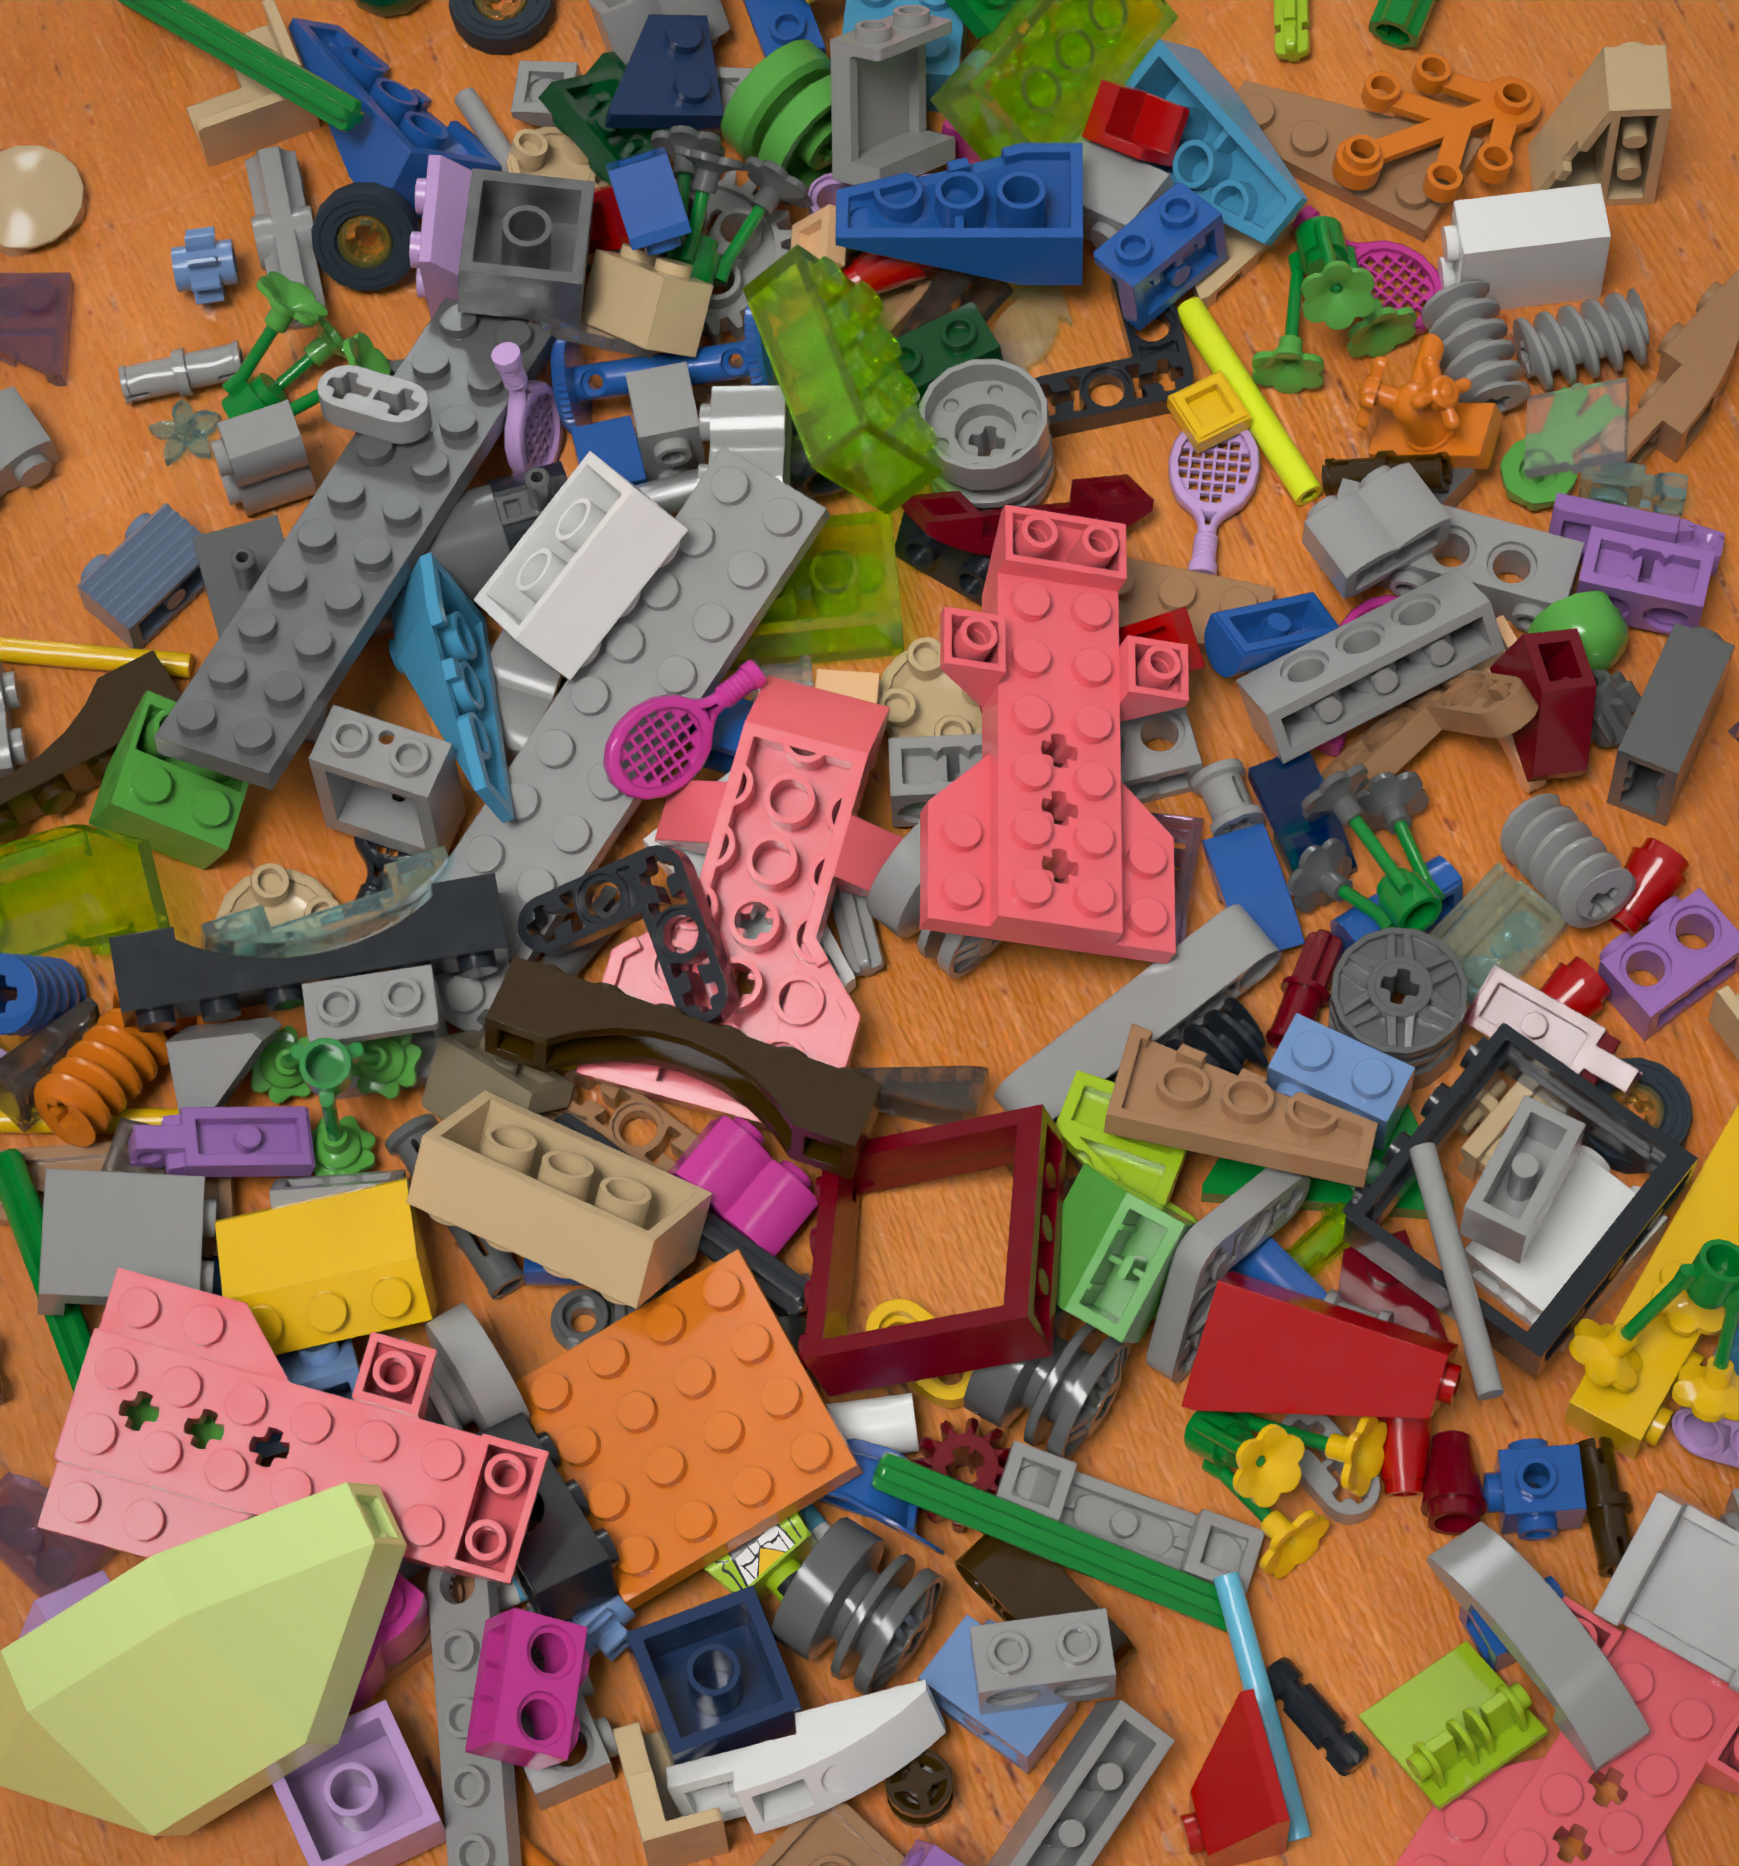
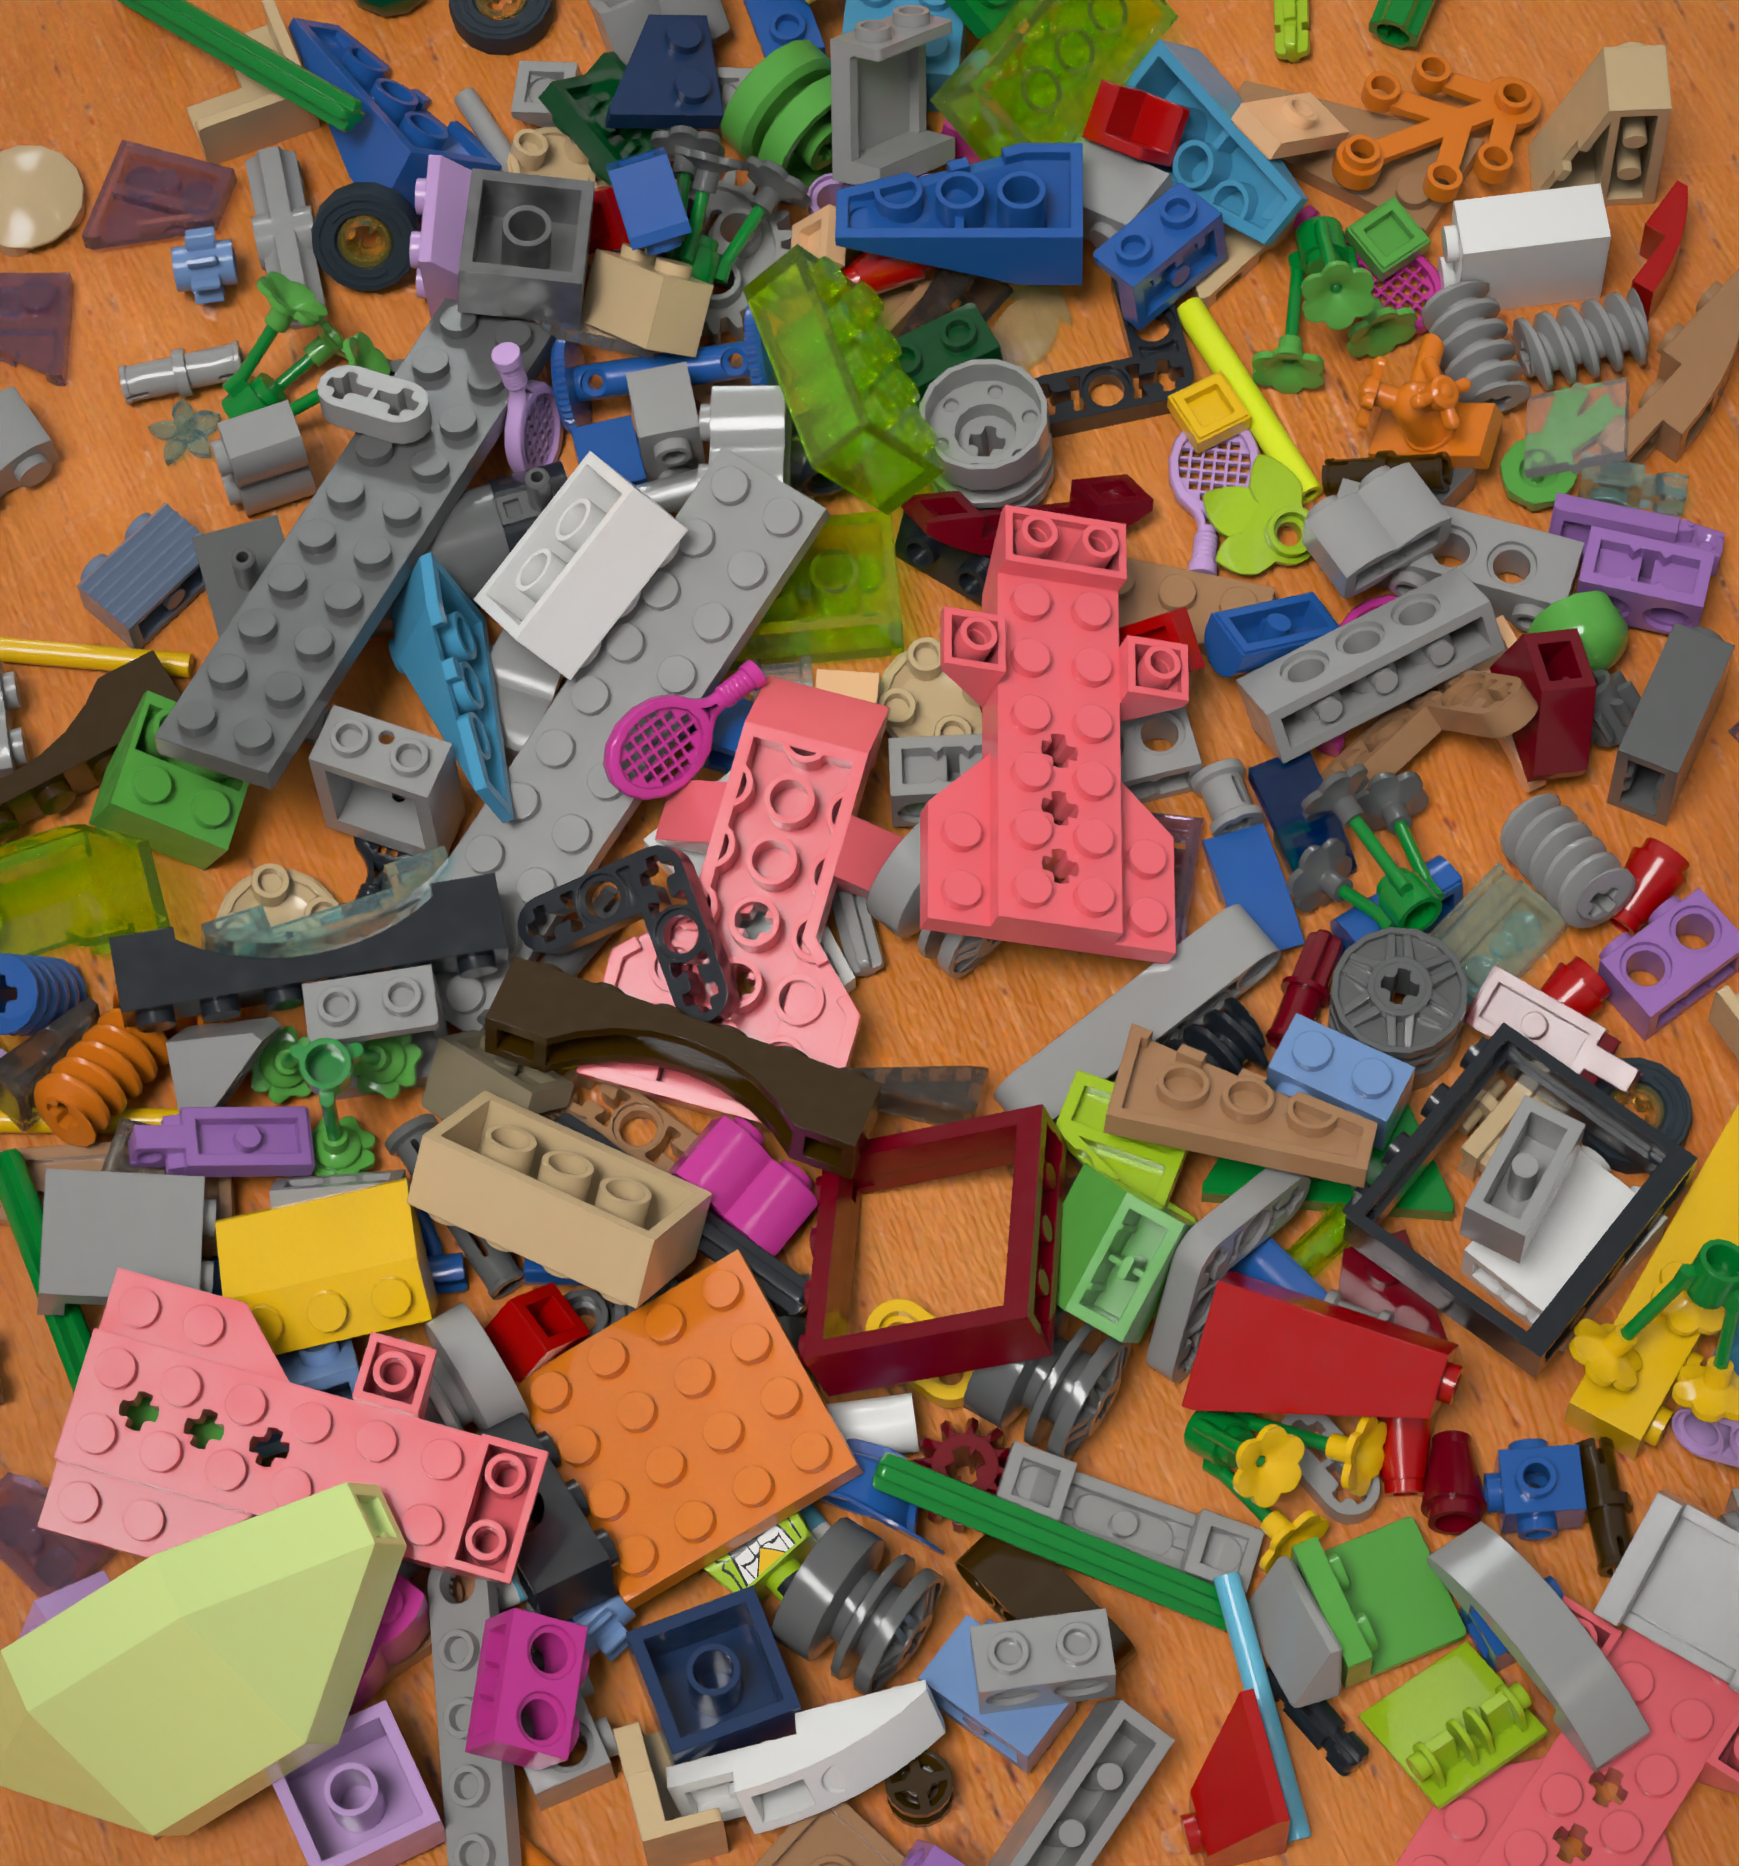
light grey bar [1409,1142,1504,1400] -> none
none -> wing [81,139,237,250]
none -> blue hand [416,1210,468,1294]
none -> red brick [484,1282,591,1383]
none -> lime plate [1202,454,1311,576]
none -> light nougat plate [1231,92,1349,160]
none -> light grey slope [1248,1556,1342,1708]
none -> bright green bracket [1290,1517,1466,1689]
none -> bright green tile [1344,196,1431,282]
none -> red slope [1631,180,1688,323]

